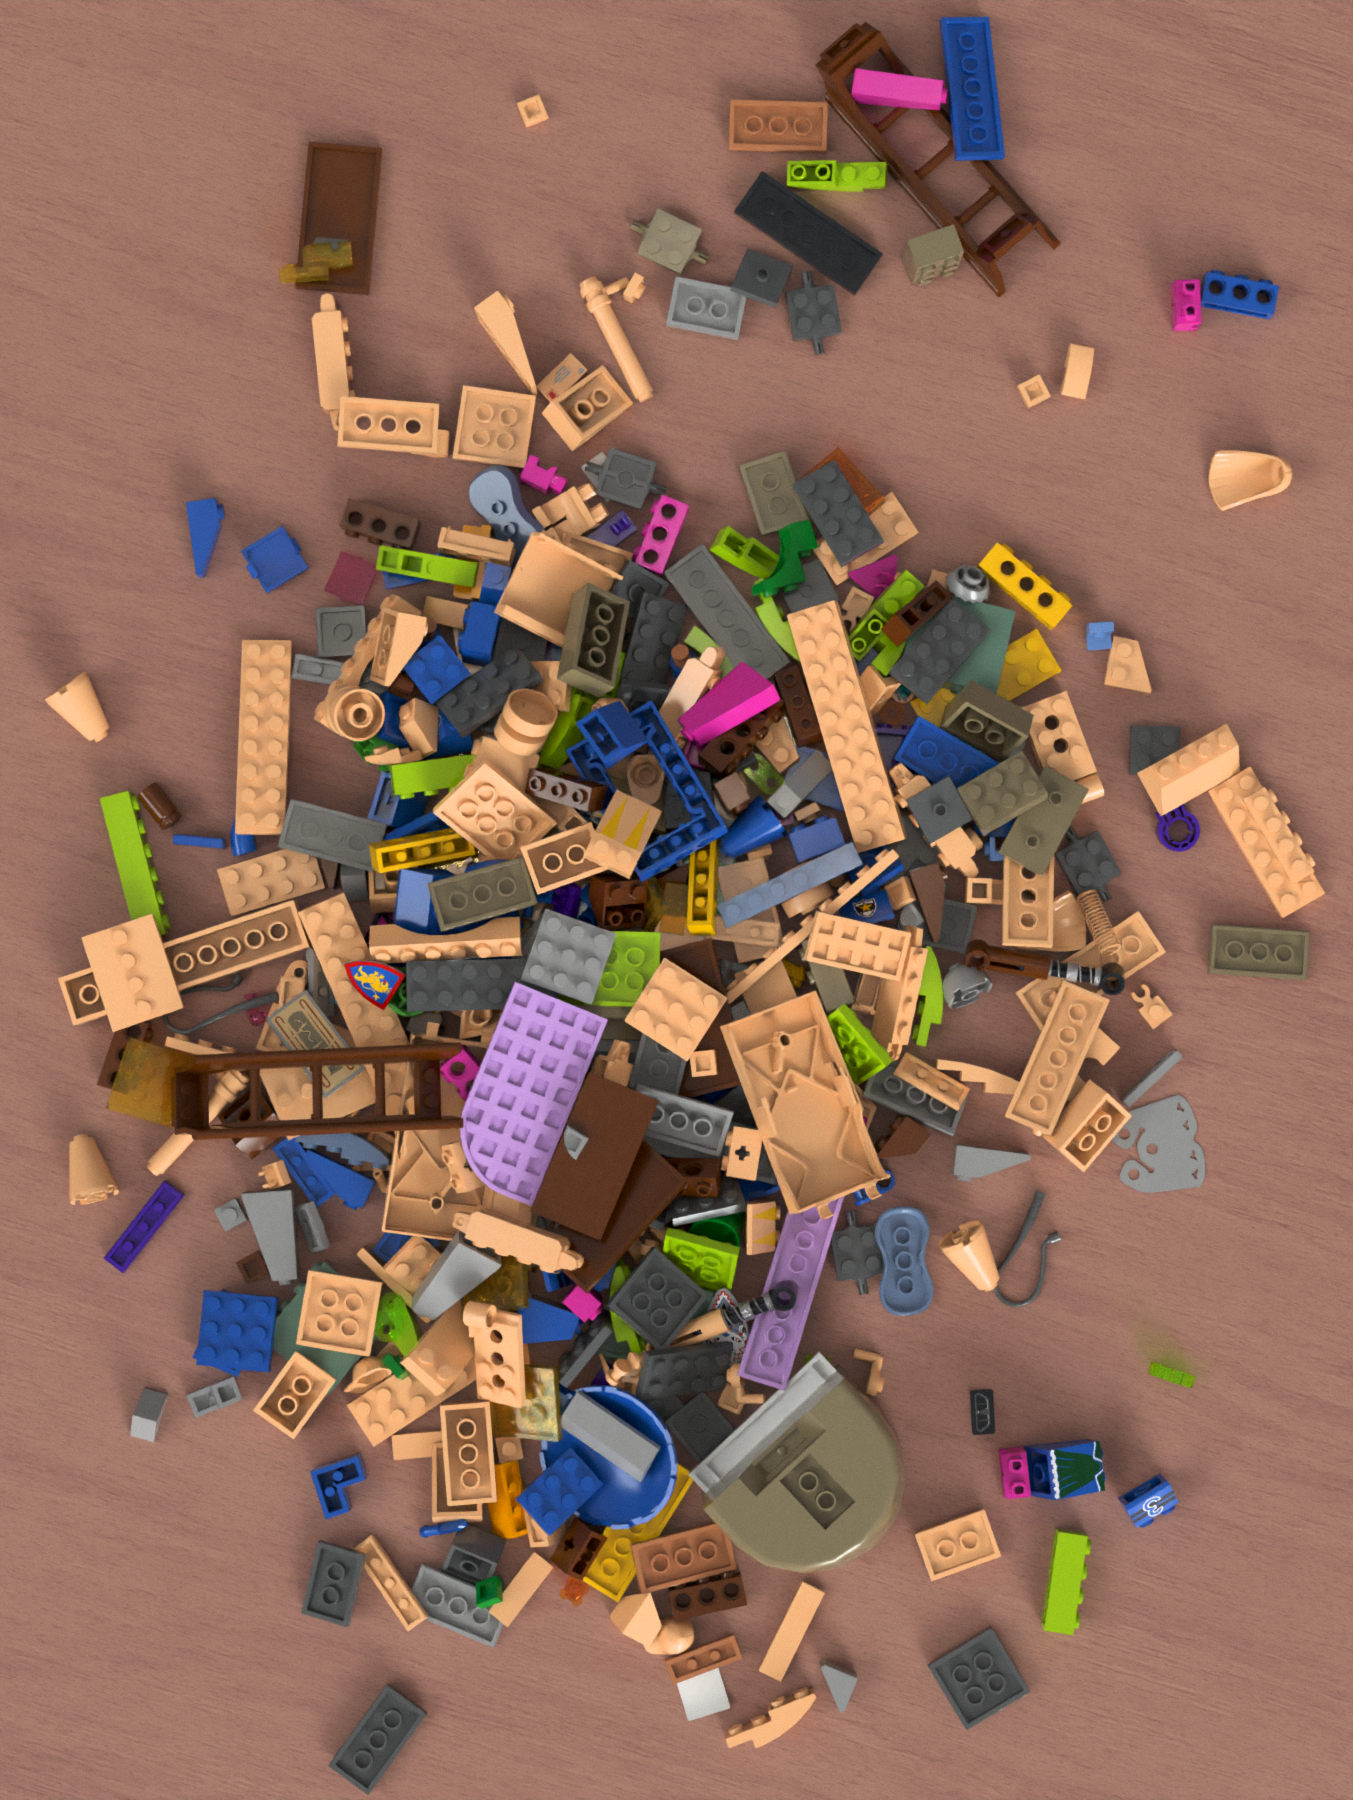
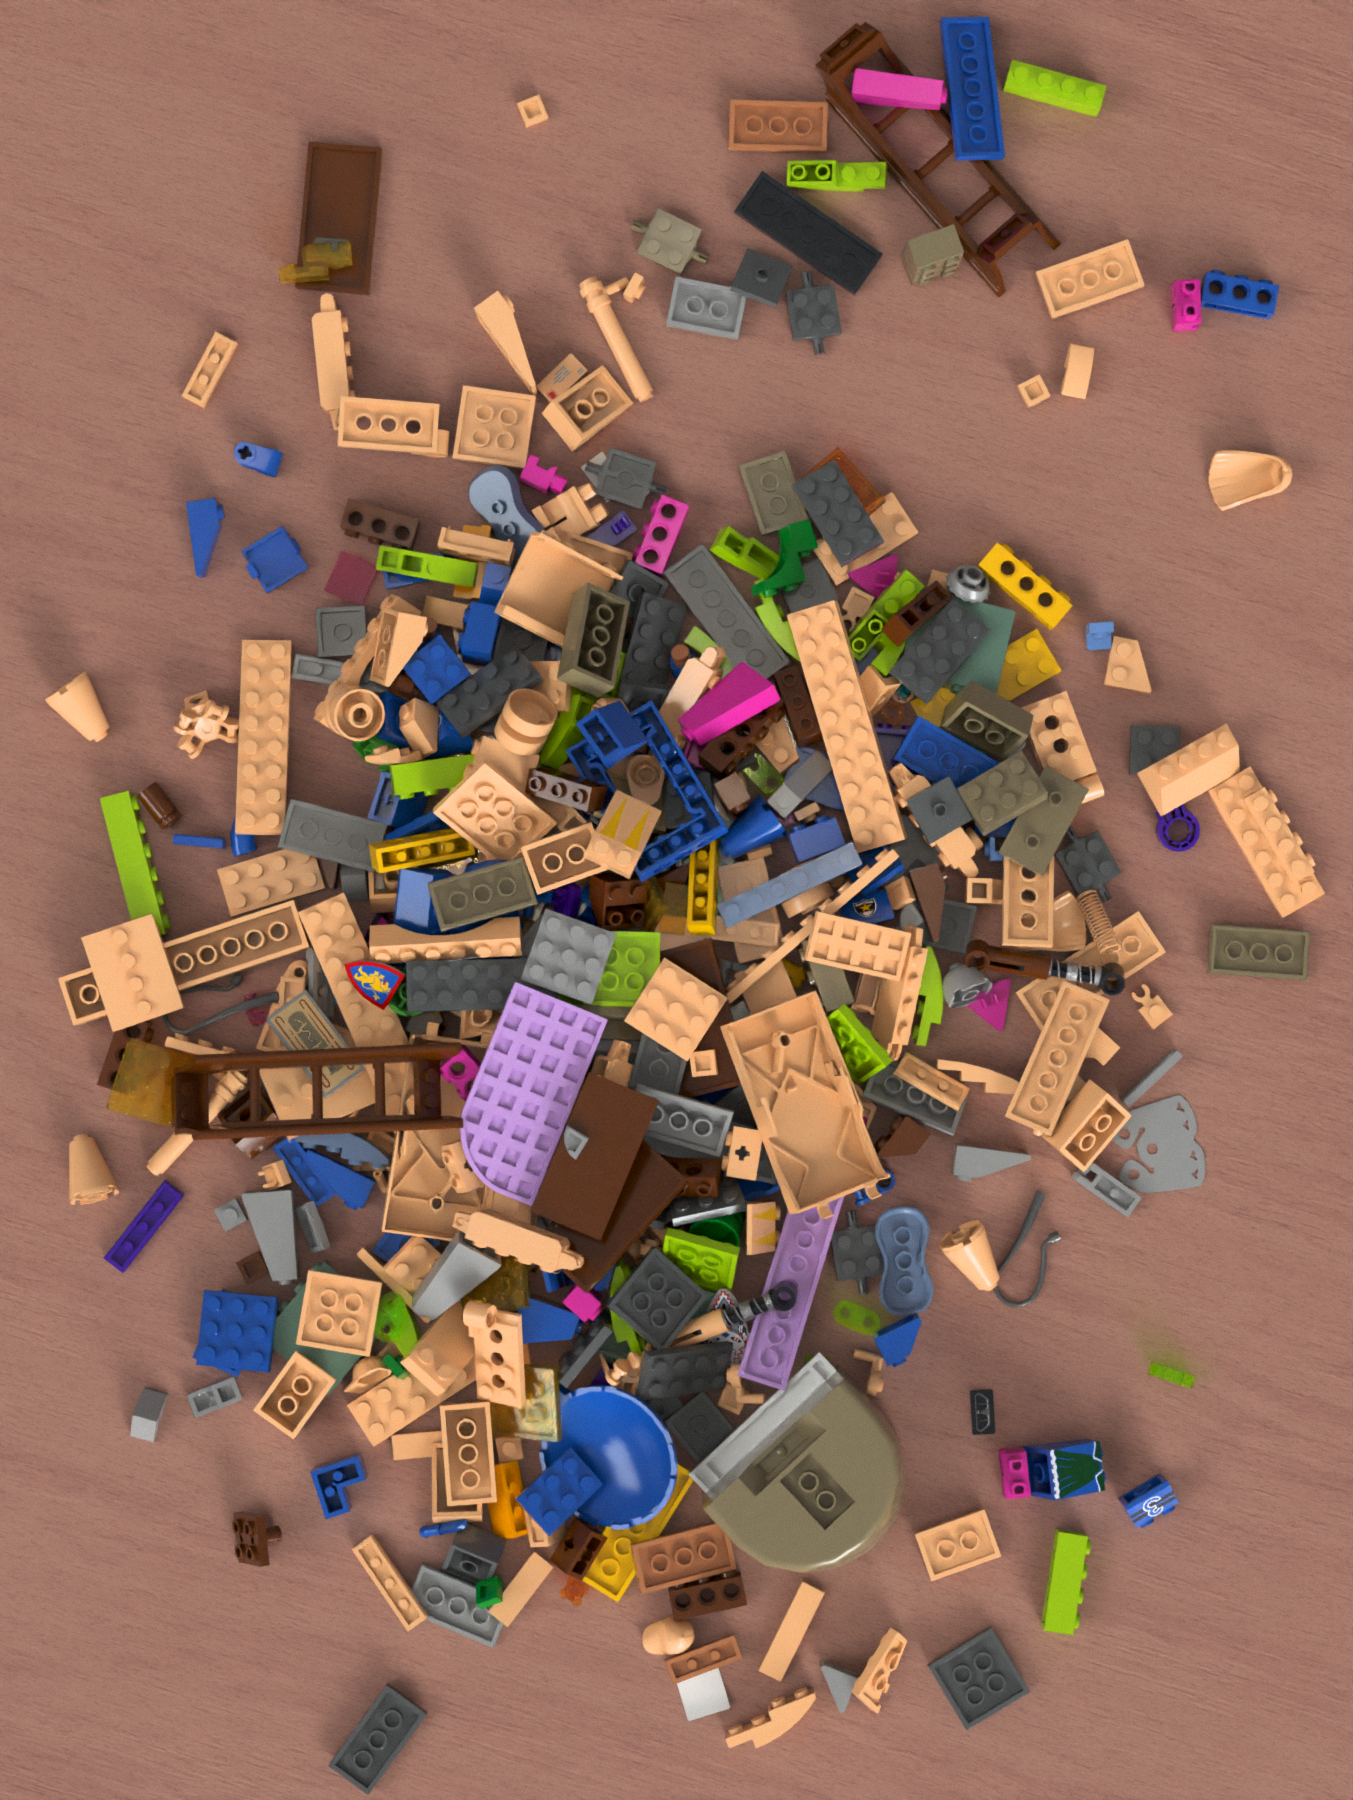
dark grey plate [301,1540,367,1627] -> none
light grey slope [560,1390,661,1482] -> none
light nougat slope [609,1592,663,1647] -> none
none -> light nougat piece [173,690,239,759]
none -> light nougat tile [181,331,238,408]
none -> reddish brown plate [232,1511,282,1567]
none -> blue piece [234,442,283,477]
none -> clear neon green plate [833,1300,881,1336]
none -> light nougat wing [851,1628,907,1714]
none -> blue slope [871,1313,921,1367]
none -> dark pink piece [967,978,1011,1032]
none -> lime brick [1003,59,1107,117]
none -> light nougat plate [1035,239,1144,320]
none -> light grey plate [1071,1162,1142,1218]

